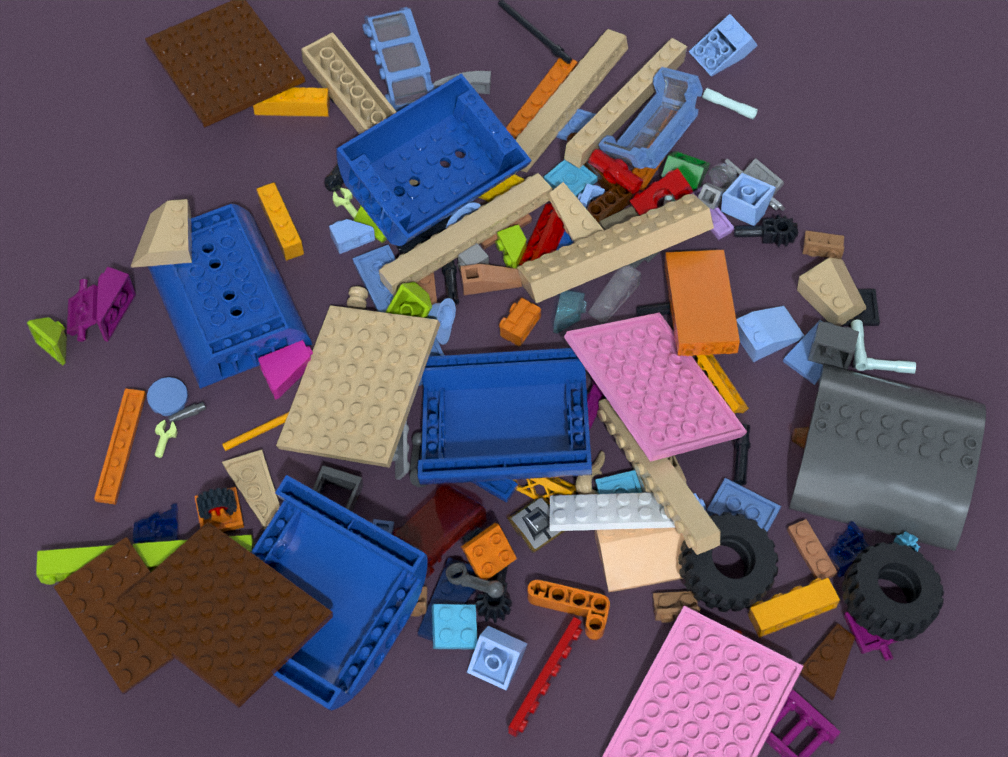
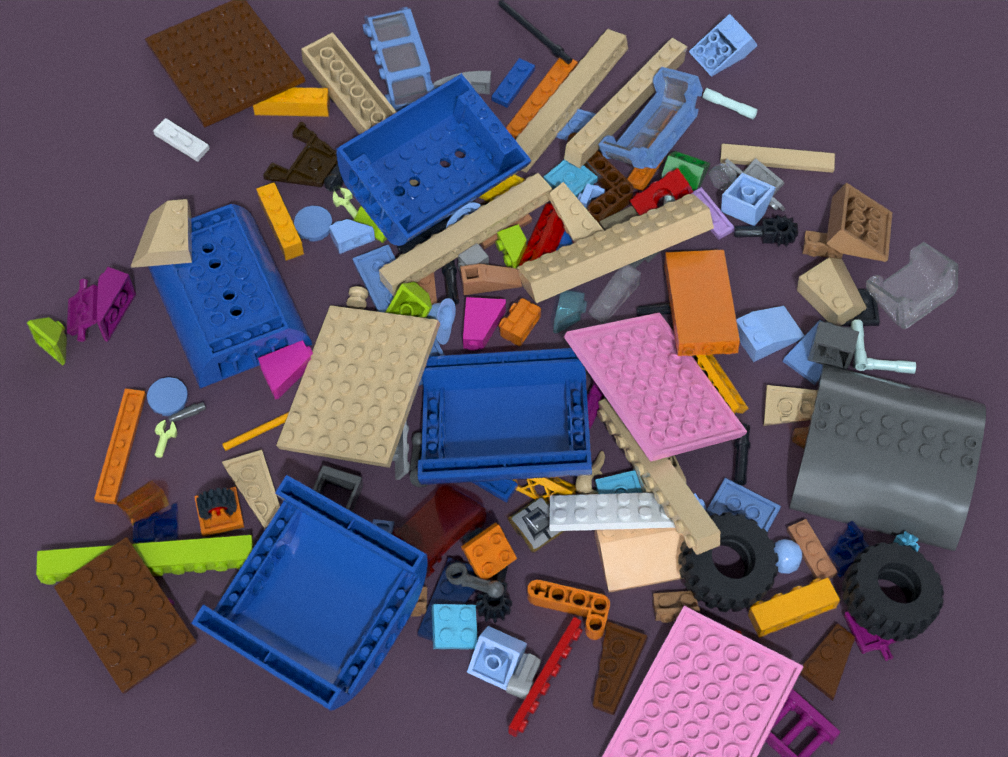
reddish brown plate [113,522,333,708] -> none
red piece [588,149,644,194] -> none
light grey brick [698,183,725,210] -> none
none -> clear orange slope [116,480,169,528]
none -> white plate [153,118,210,162]
none -> dark brown wing [263,121,337,188]
none -> medium blue tile [294,206,333,242]
none -> dark pink slope [463,297,506,351]
none -> blue plate [491,58,535,108]
none -> light grey piece [506,653,541,700]
none -> reddish brown wing [593,621,648,715]
none -> tan tile [720,144,835,173]
none -> tan wing [763,385,817,426]
none -> light blue hair [774,539,802,574]
none -> medium nougat slope [826,182,892,262]
none -> clear windscreen [866,242,958,329]

